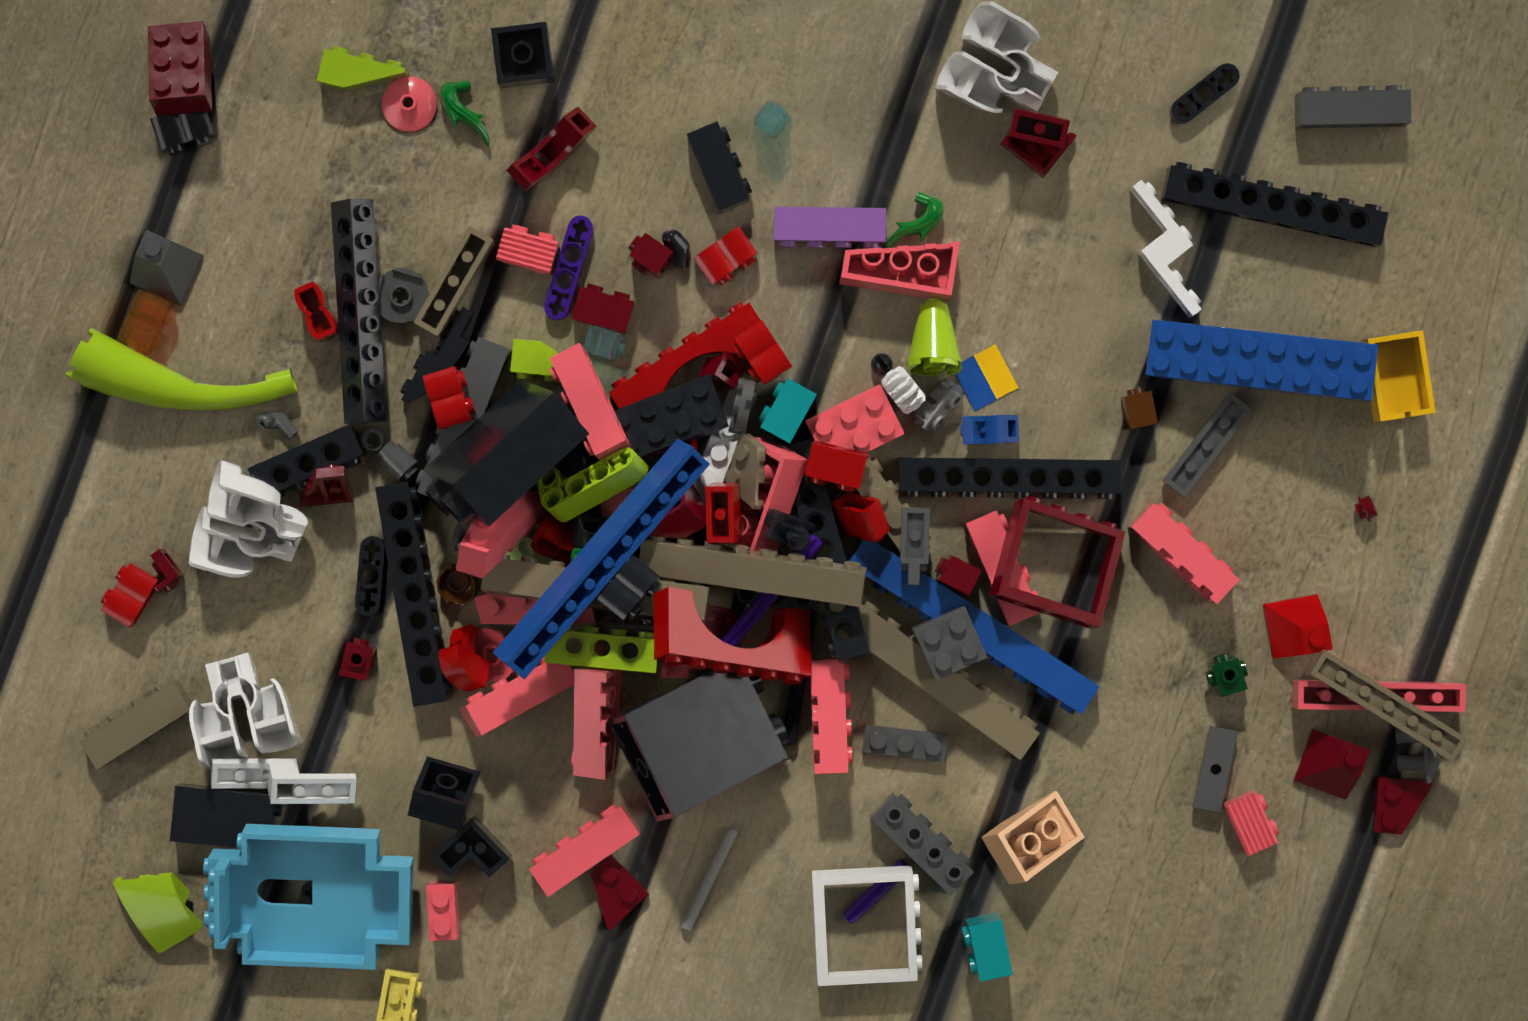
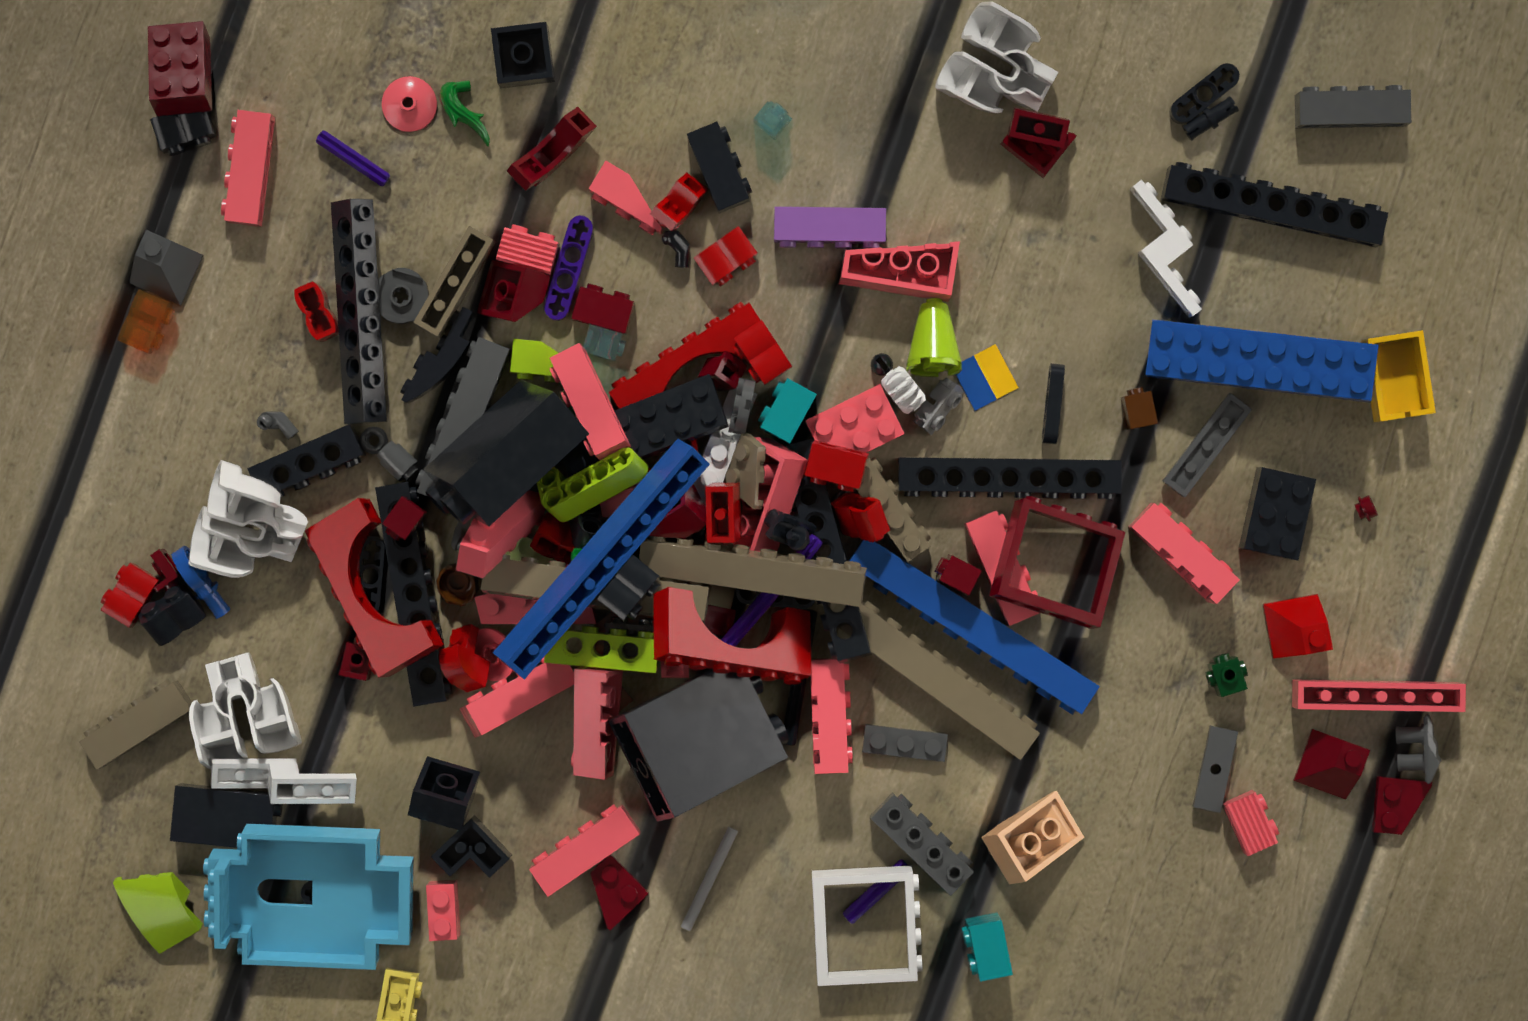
lime brick [65,328,297,411] -> none
dark red wing [300,465,353,507] -> none
lime slope [316,46,409,91] -> none
red brick [423,366,476,430] -> none
dark red brick [628,232,674,279] -> none
green piece [884,192,944,248] -> none
dark grey hinge [900,507,930,586] -> none
dark grey brick [912,605,987,680] -> none
blue brick [960,415,1019,445] -> none
dark tan plate [1308,650,1468,762] -> none
none -> black brick [138,584,206,646]
none -> blue pin [172,546,230,619]
none -> coral brick [221,110,275,227]
none -> red arch [305,498,444,678]
none -> dark purple axle [316,130,390,186]
none -> dark red brick [382,496,427,541]
none -> dark red slope [477,260,551,322]
none -> coral slope [589,161,663,235]
none -> red brick [650,172,708,231]
none -> black beam [1042,363,1065,444]
none -> black pin [1182,96,1239,141]
none -> black brick [1239,467,1316,561]

